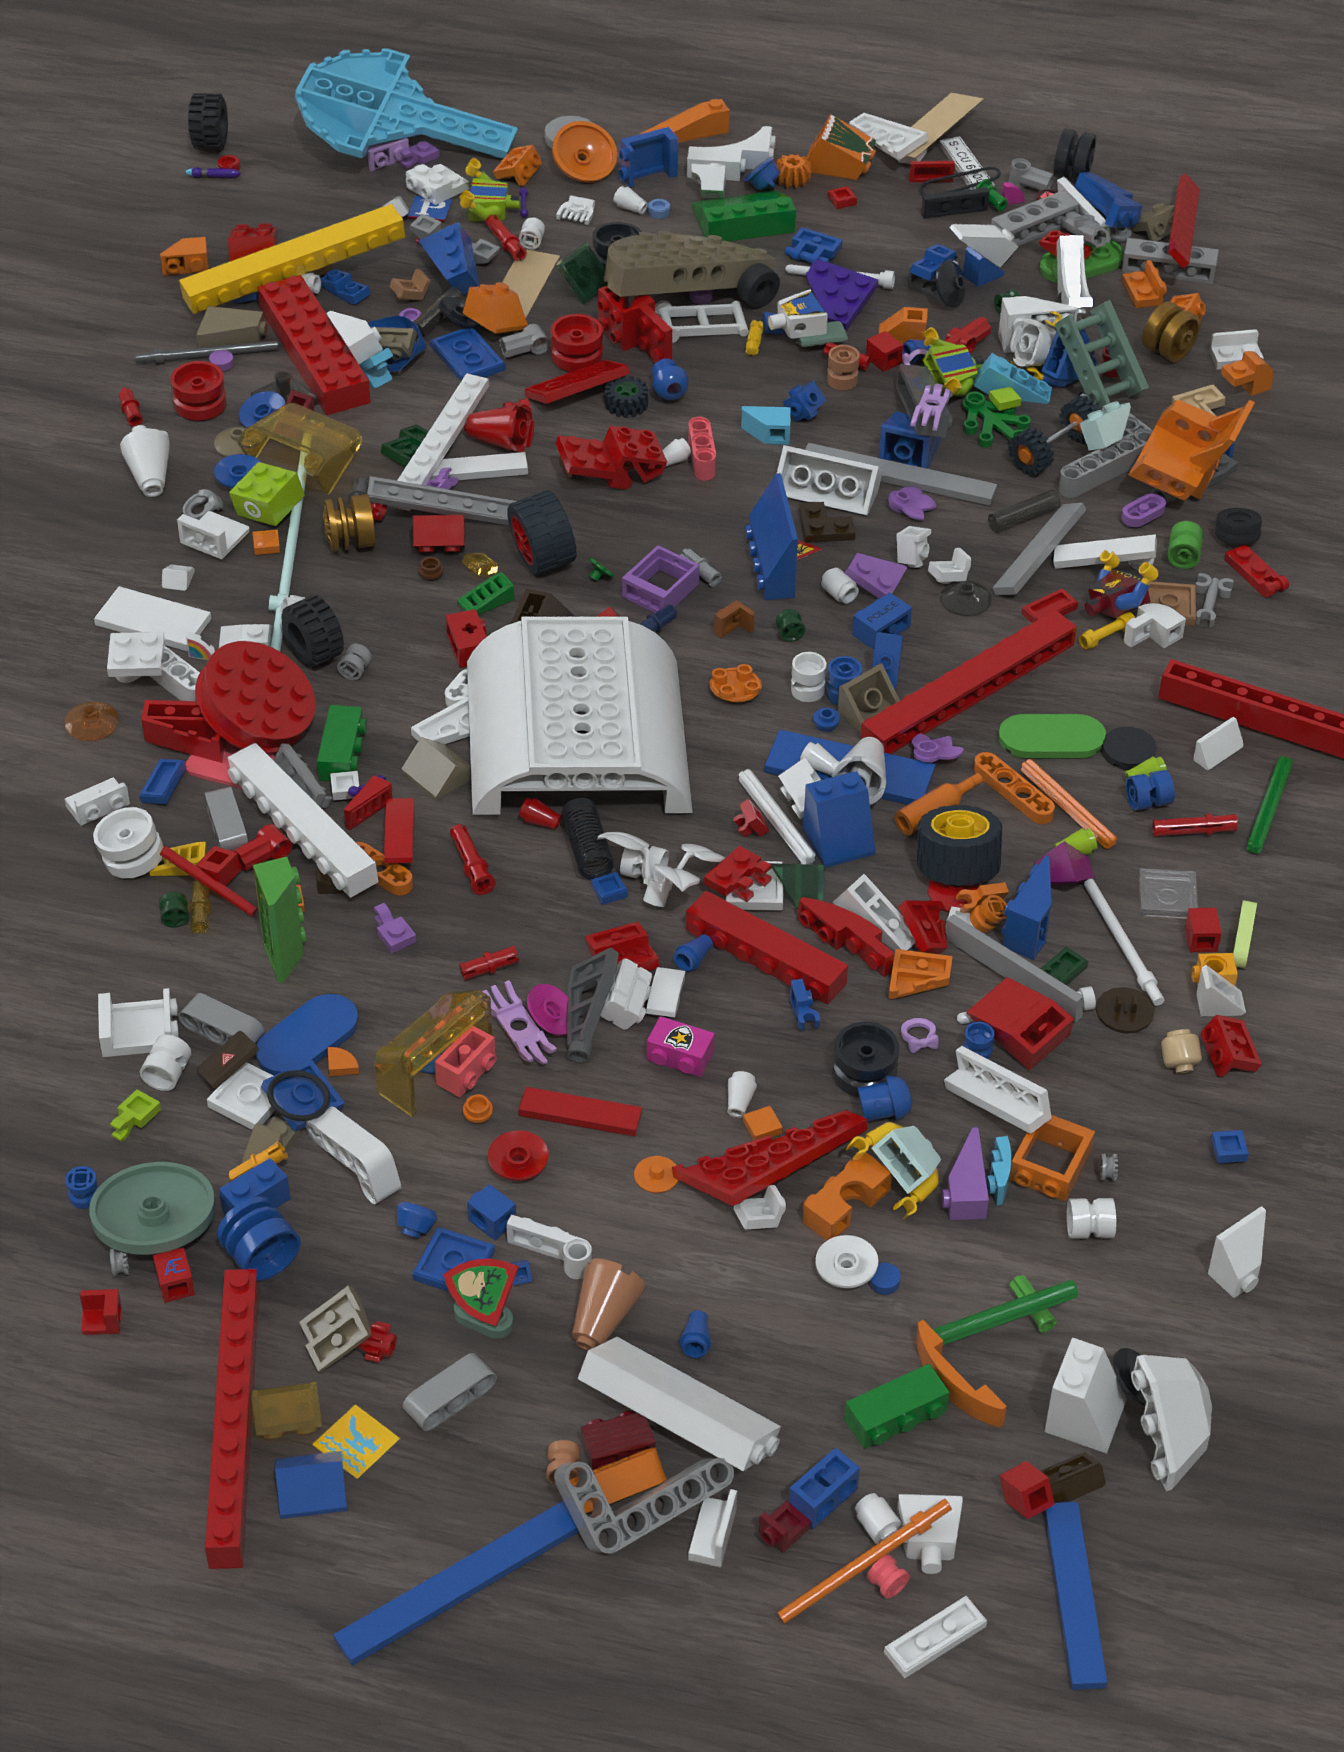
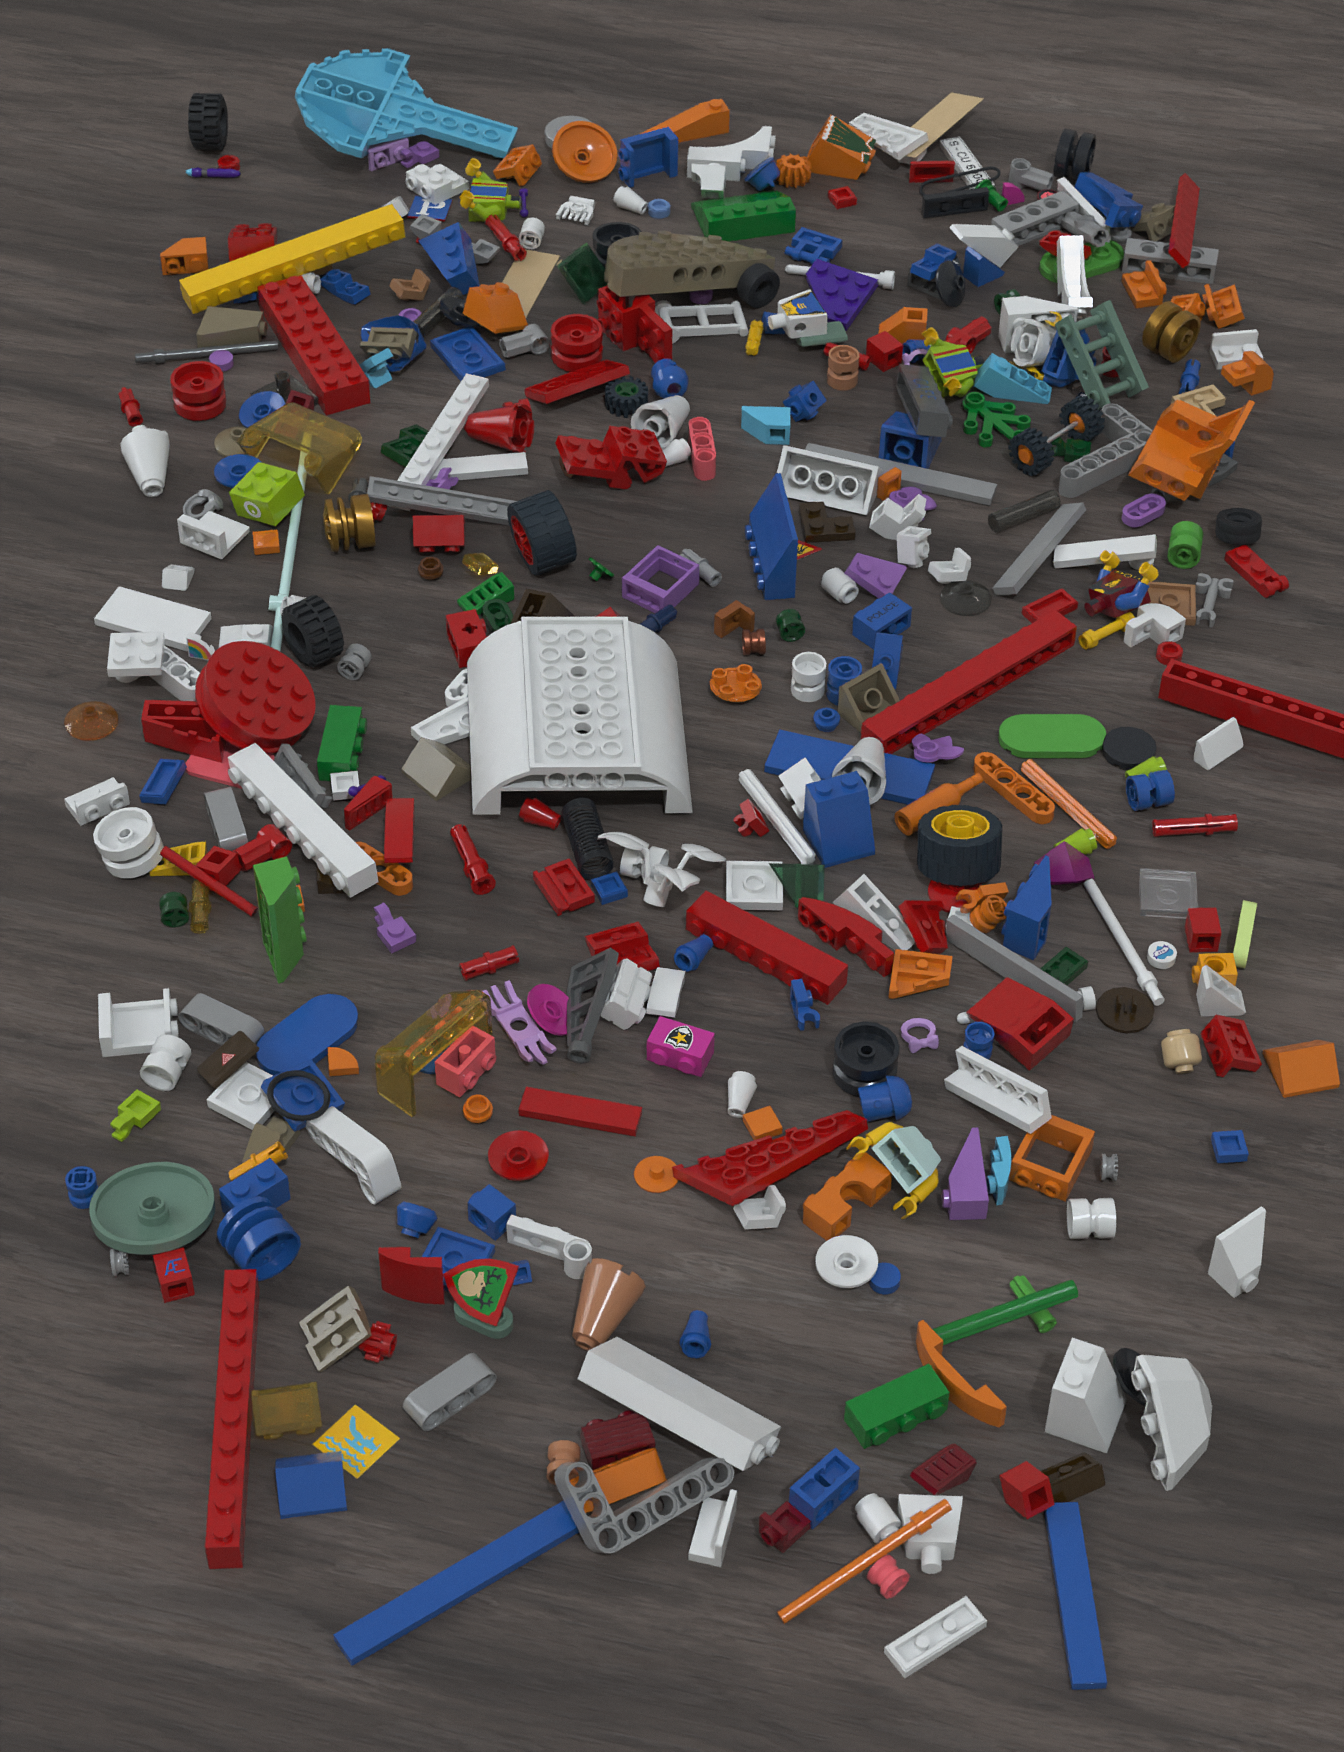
red panel [80,1289,122,1335] -> none
white slope [327,311,383,364] -> none
red plate [704,846,772,902] -> none
white cone [800,742,839,776] -> none
lavender piece [910,384,952,431] -> none
lime tile [989,387,1021,411] -> none
light aqua slope [1079,401,1131,451] -> none
green axle [1246,756,1293,855] -> none
none -> red slope [378,1247,445,1304]
none -> dark green plate [482,599,514,633]
none -> red plate [533,858,595,916]
none -> white cone [631,395,690,450]
none -> copper wheel [742,628,766,655]
none -> white brick [869,494,927,540]
none -> orange tile [877,467,902,501]
none -> dark red slope [910,1443,977,1496]
none -> dark green plate [1050,437,1091,462]
none -> white tile [1147,941,1177,969]
none -> red tile [1156,641,1183,665]
none -> blue pin [1179,359,1201,394]
none -> orange bracket [1202,283,1245,329]
none -> orange slope [1262,1040,1340,1098]

